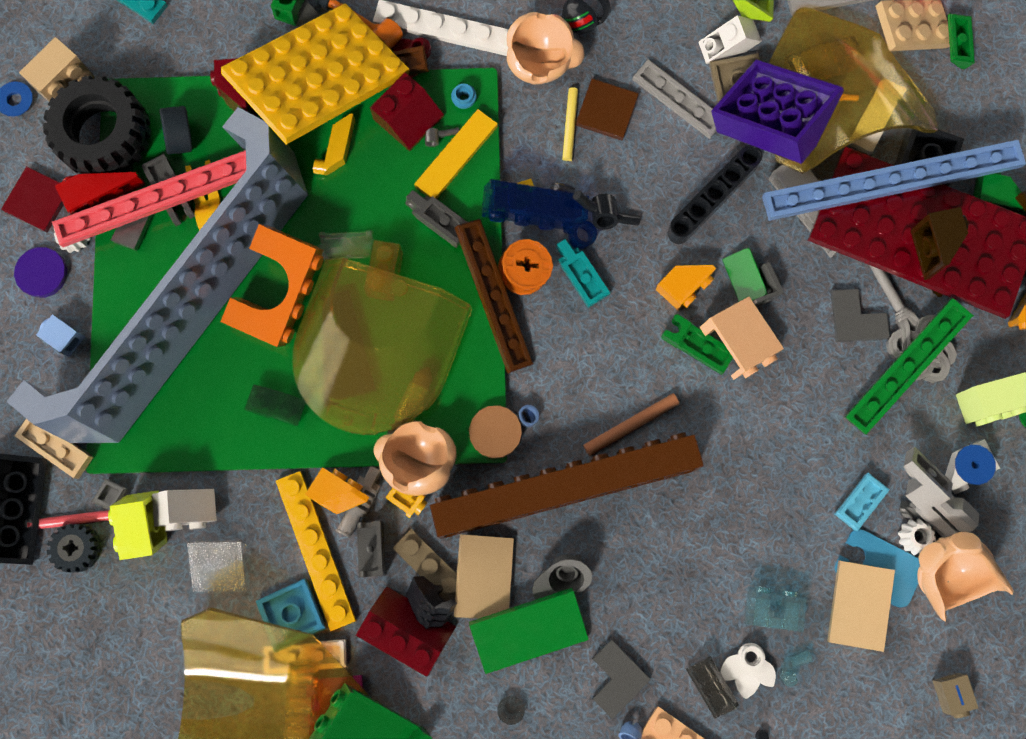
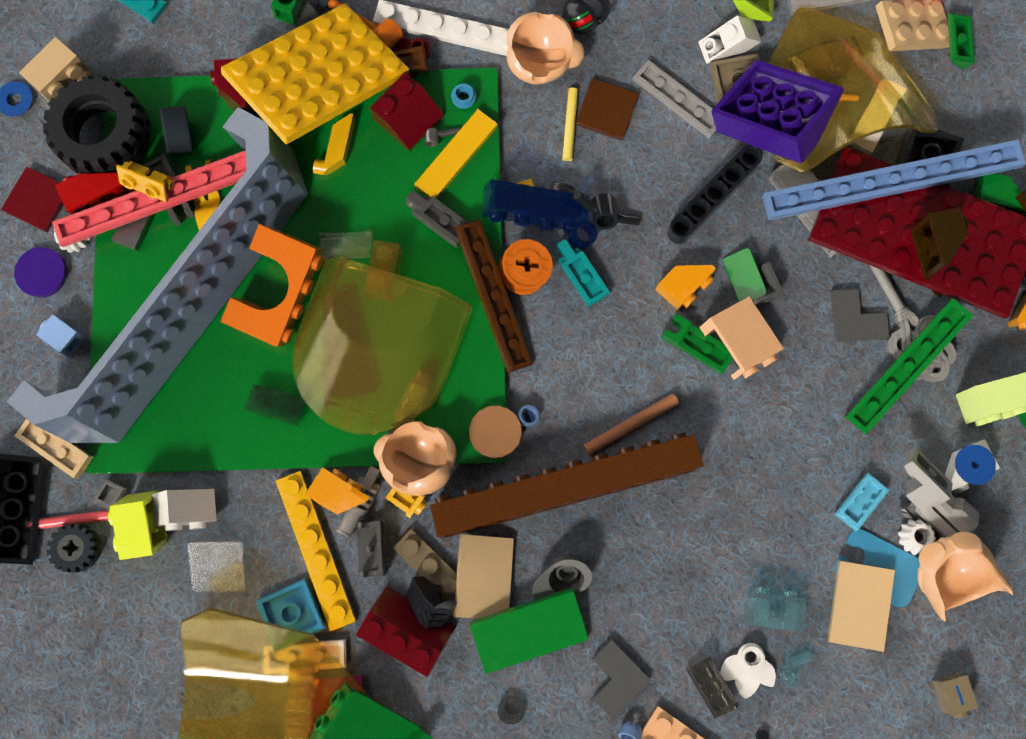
none -> yellow hinge [116,161,174,202]

